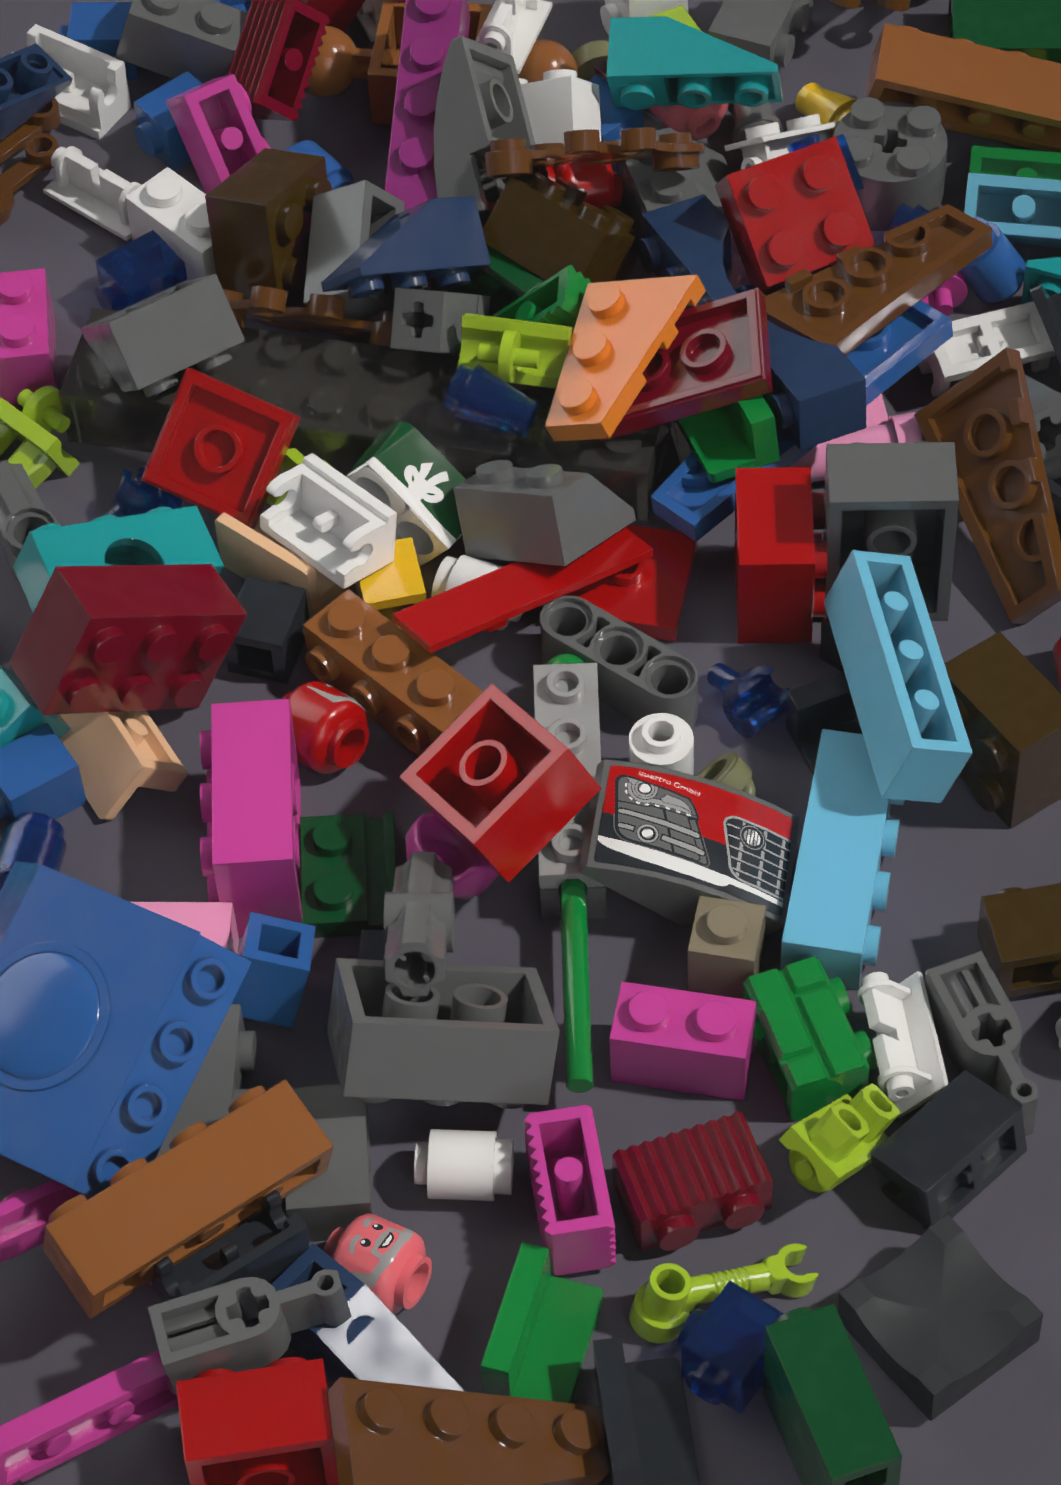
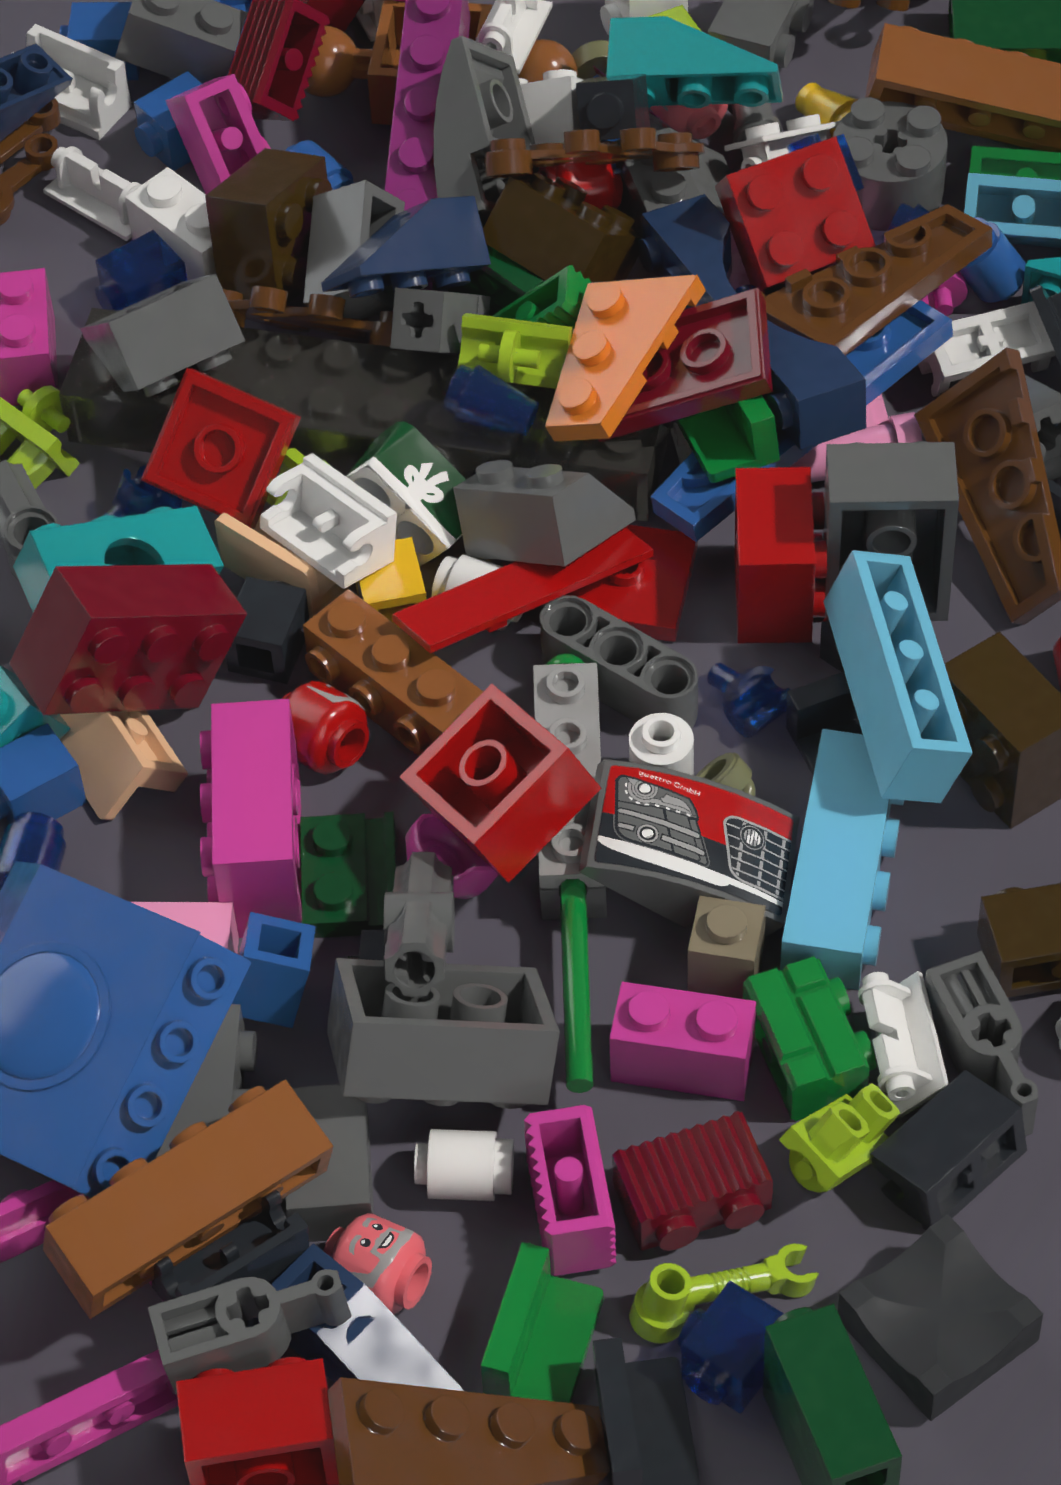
none -> black brick [576,74,650,140]

